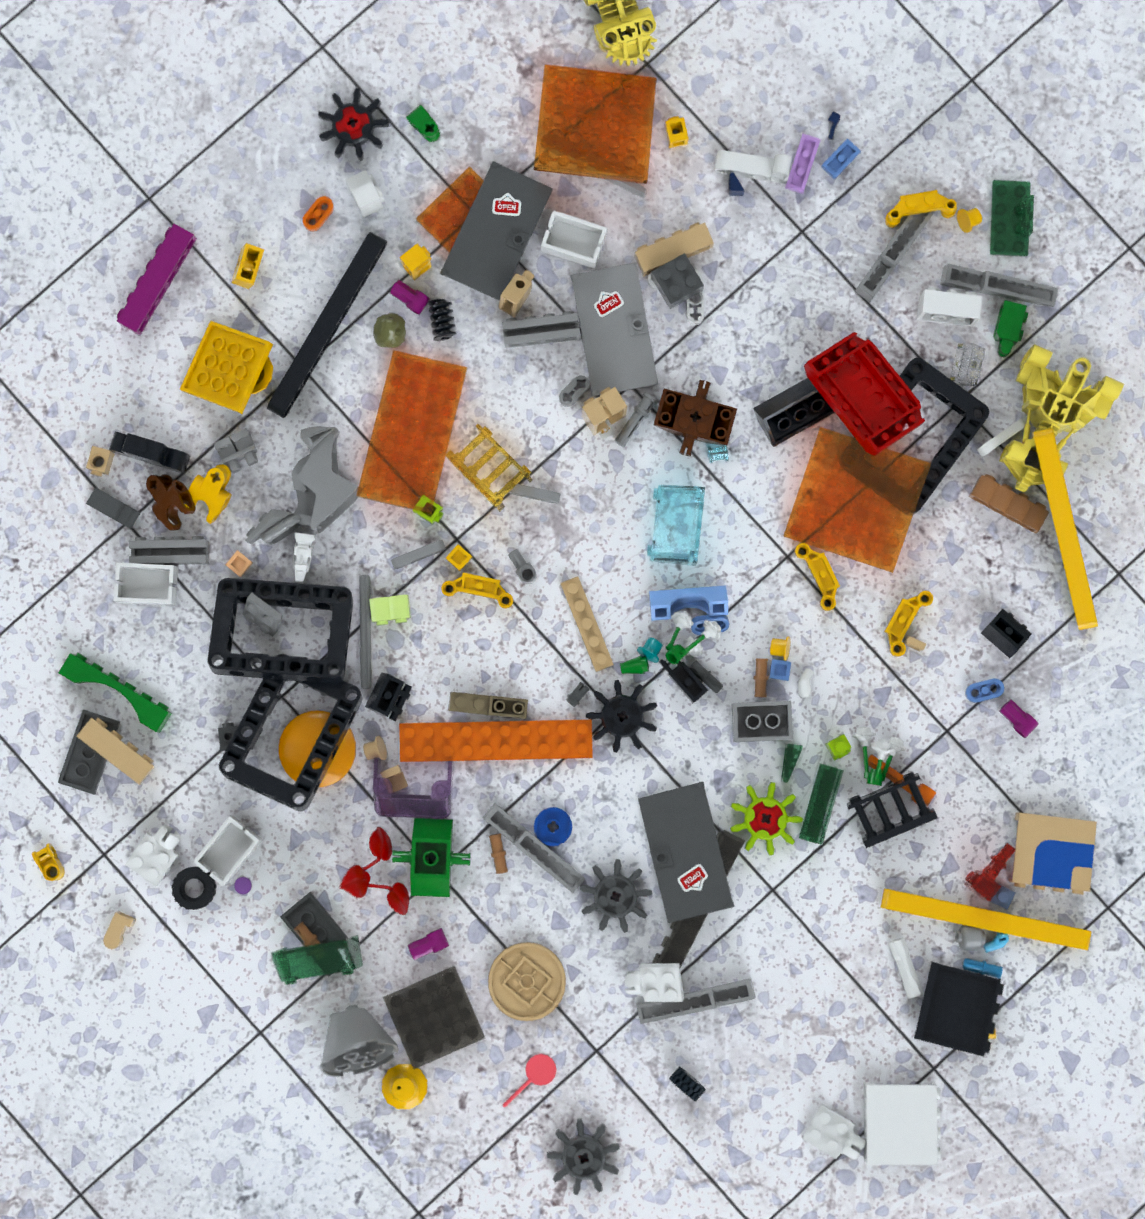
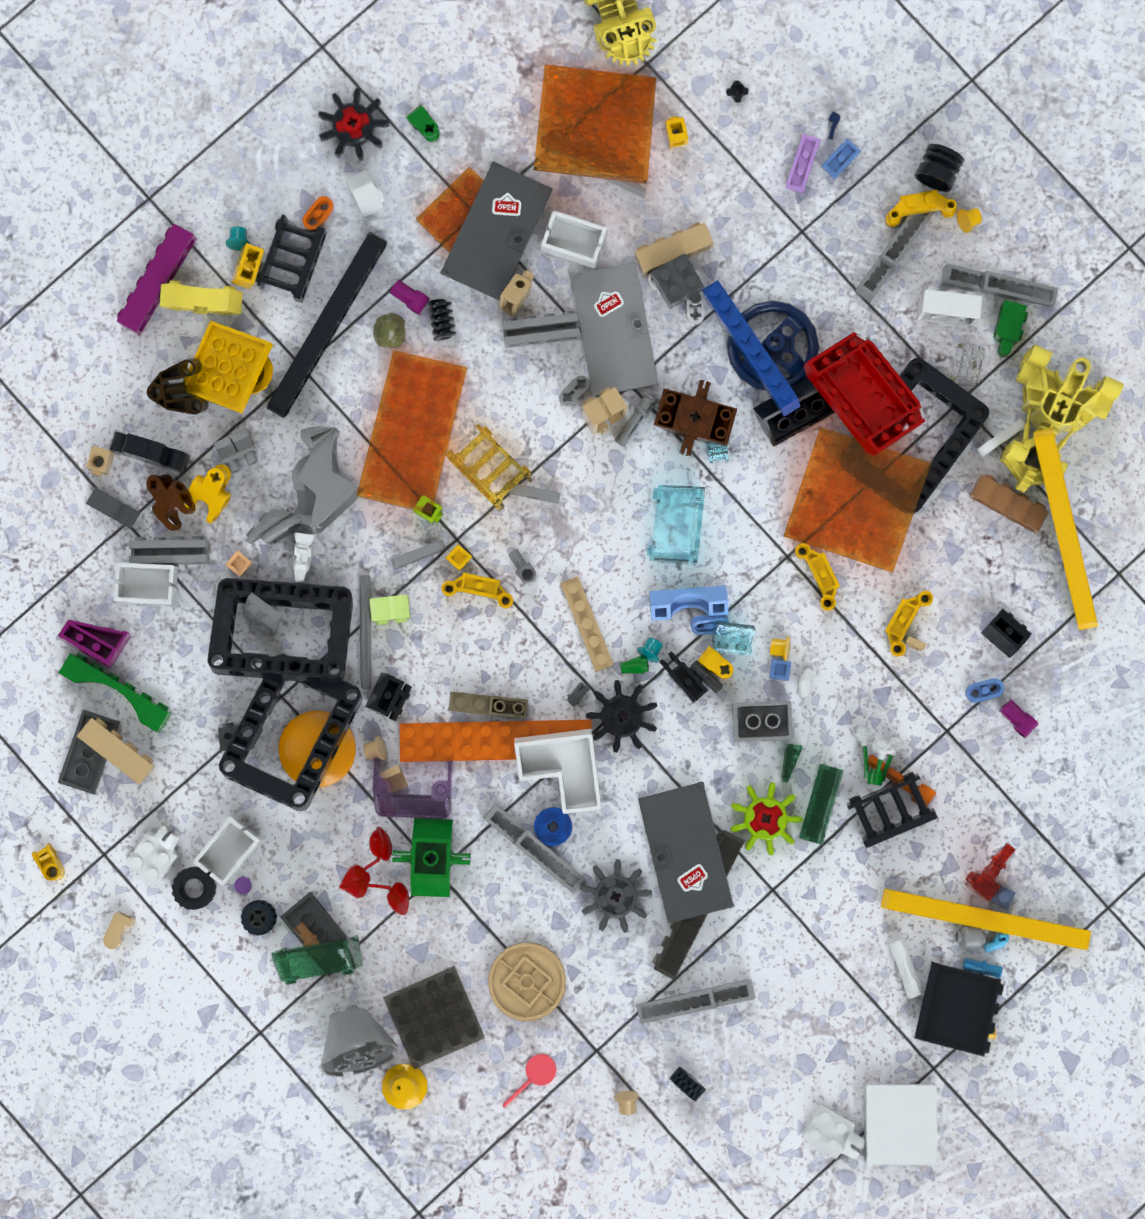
yellow brick [399,243,432,281] -> none
magenta piece [408,928,449,960] -> none
medium nougat pin [489,833,508,874] -> none
dark grey gear [547,1118,620,1195] -> none
white plate [625,963,684,1002] -> none
white plant [665,611,721,664] -> none
white beam [714,150,792,183] -> none
dark blue slope [729,172,745,196] -> none
medium nougat pin [753,658,769,697] -> none
lime brick [825,734,852,761] -> none
clear green bracket [990,180,1034,257] -> none
tan panel [1009,812,1097,895] -> none
none -> magenta wedge [58,620,131,669]
none -> dark brown connector [147,358,209,415]
none -> light yellow brick [160,280,243,315]
none -> teal piece [225,226,250,251]
none -> black wheel [240,900,277,935]
none -> black fence [256,214,327,303]
none -> white piece [514,729,602,814]
none -> tan piece [614,1091,639,1115]
none -> yellow piece [697,646,734,679]
none -> blue brick [702,280,800,416]
none -> clear light blue bracket [712,621,755,655]
none -> black plate [726,80,749,103]
none -> dark blue piece [726,300,820,391]
none -> black wheel [914,144,964,192]

